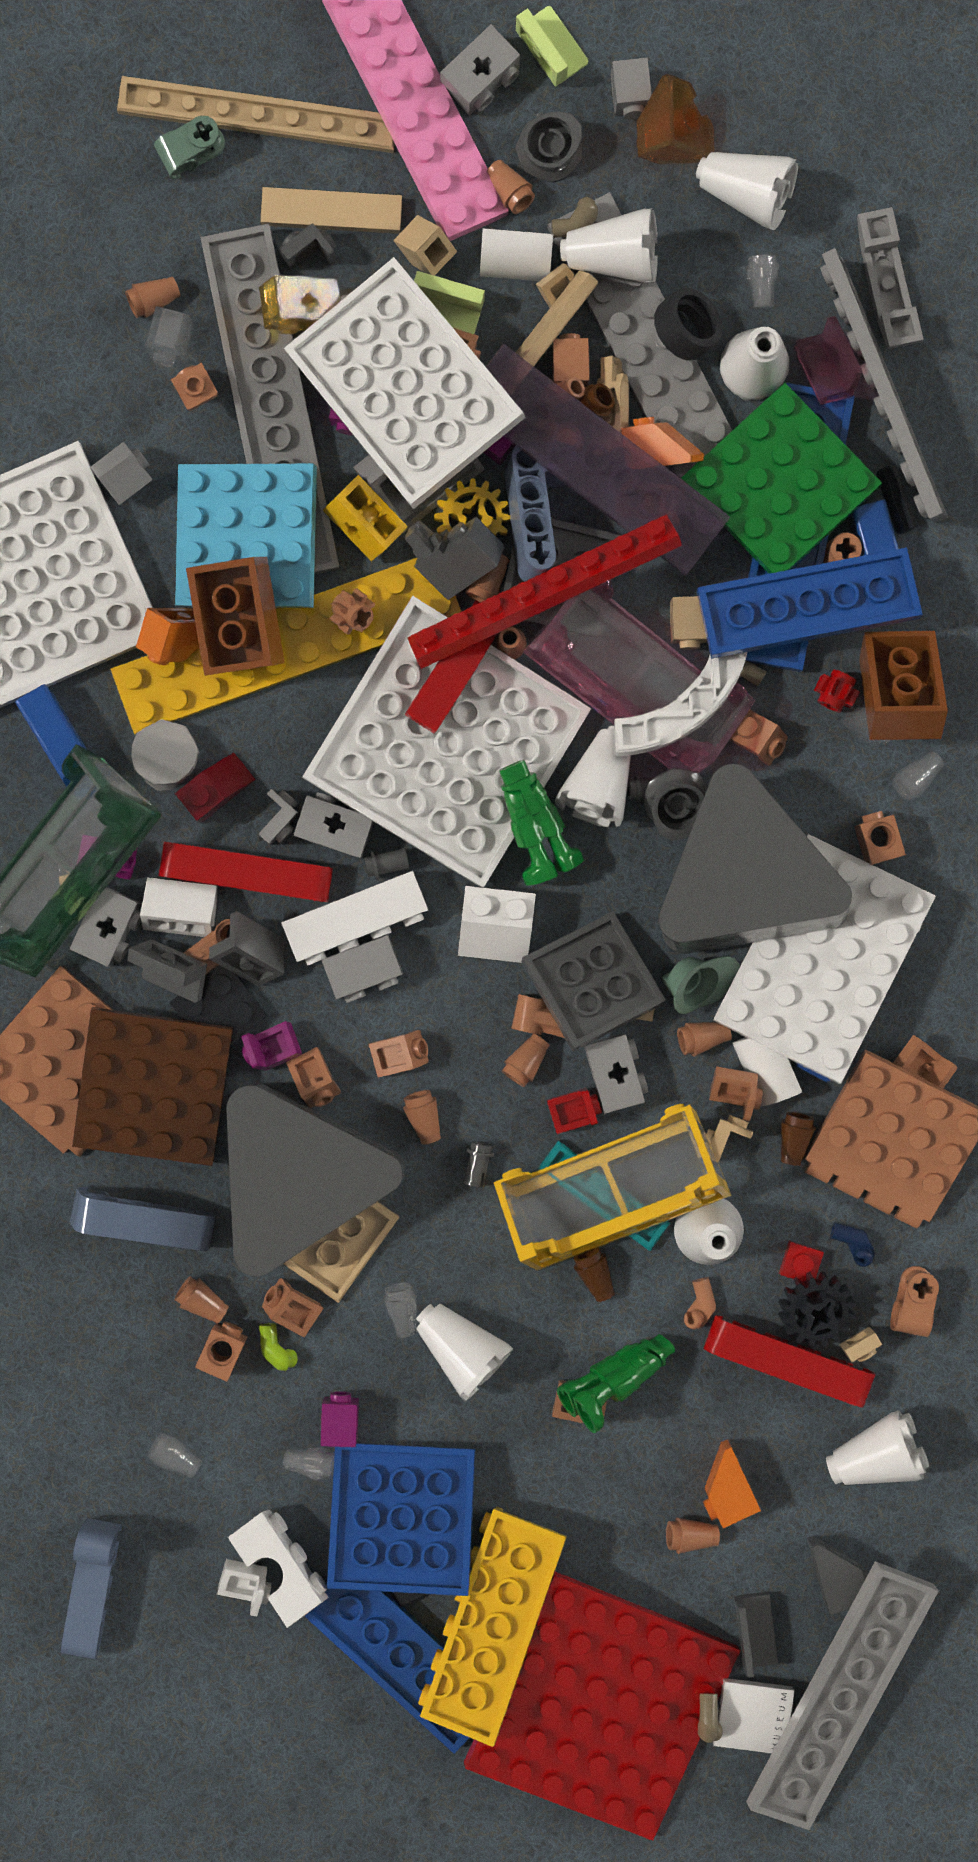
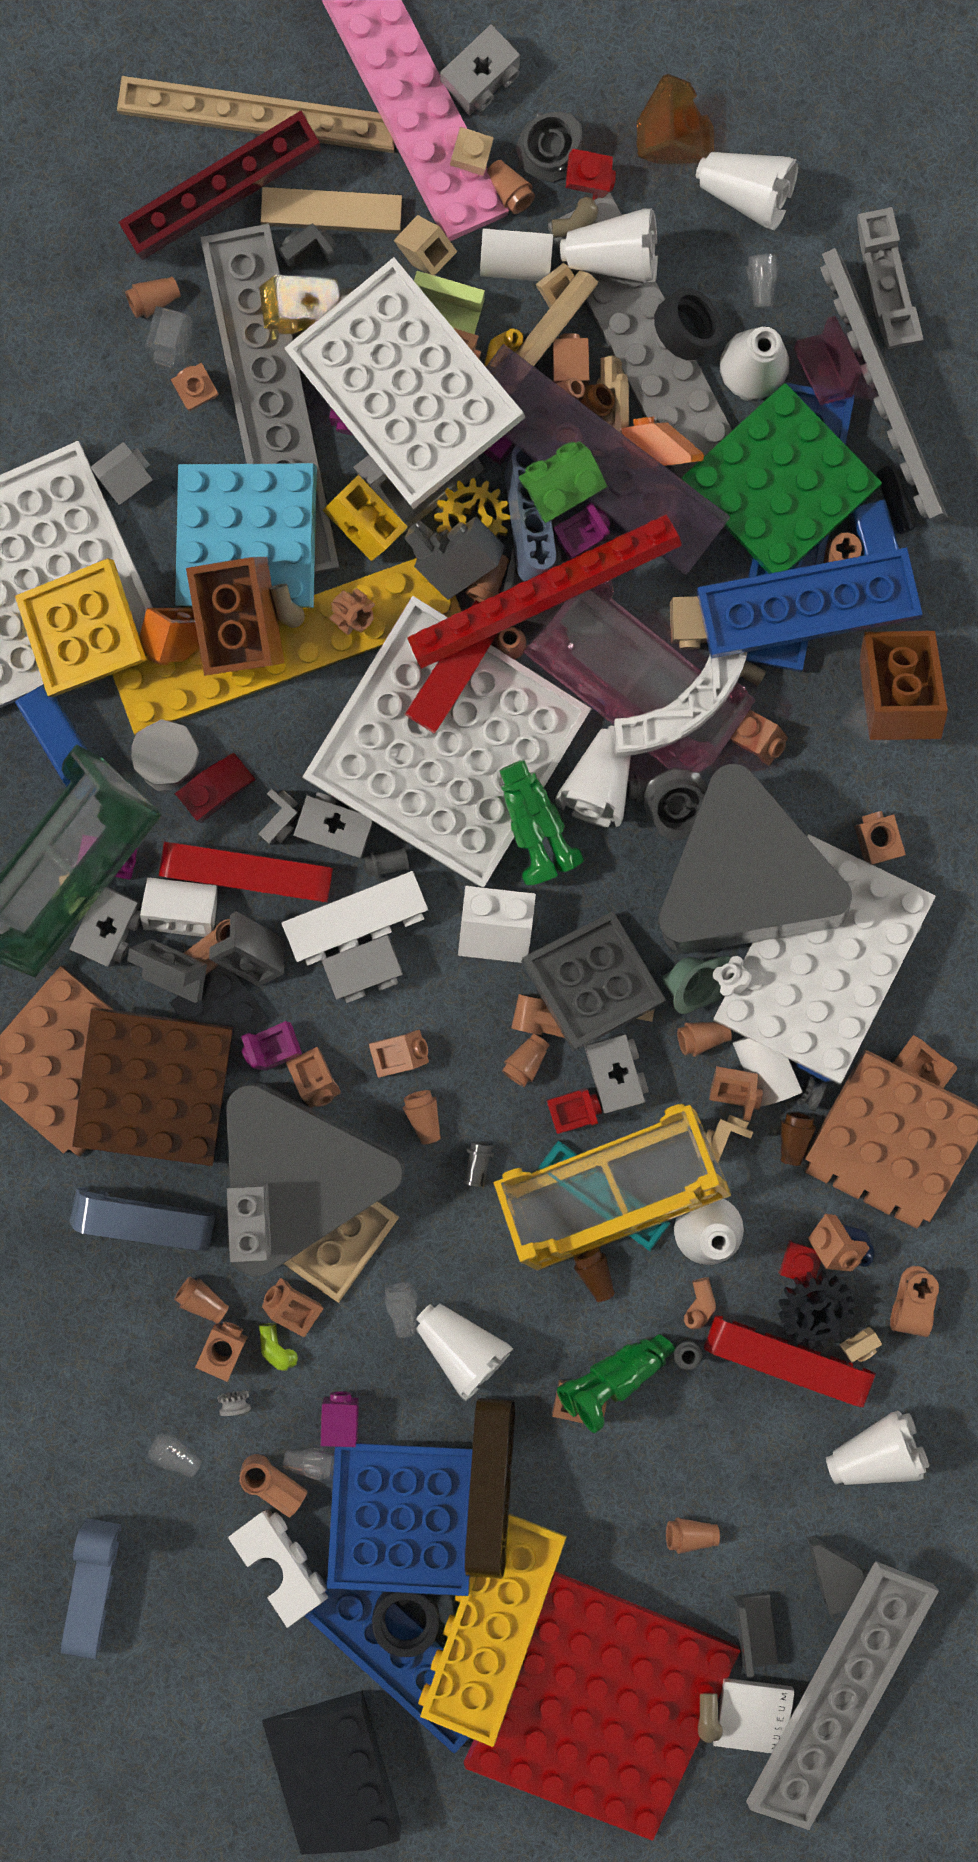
sand green piece [154,115,225,179] -> none
white bracket [217,1559,271,1617] -> none
yellowish green panel [516,6,588,87] -> none
light grey brick [610,58,652,120] -> none
orange slope [703,1439,761,1529] -> none
red gear [814,669,860,713] -> none
clear cone [892,751,944,801] -> none
none -> yellow plate [15,558,147,697]
none -> dark red brick [118,110,321,260]
none -> light grey bush [217,1390,251,1416]
none -> light grey brick [227,1183,271,1262]
none -> nougat piece [239,1454,308,1518]
none -> black slope [262,1690,402,1855]
none -> dark tan arm [270,584,305,628]
none -> black tyre [372,1592,439,1657]
none -> tan plate [450,127,494,176]
none -> dark brown beam [465,1398,515,1579]
none -> yellow arm [484,328,523,377]
none -> bright green bracket [519,441,608,523]
none -> magenta bracket [553,503,610,560]
none -> red bracket [565,148,616,200]
none -> dark grey pin [674,1338,702,1370]
none -> white plate [713,956,751,997]
none -> dark grey bush [797,1076,826,1111]
none -> nougat bracket [808,1214,869,1271]

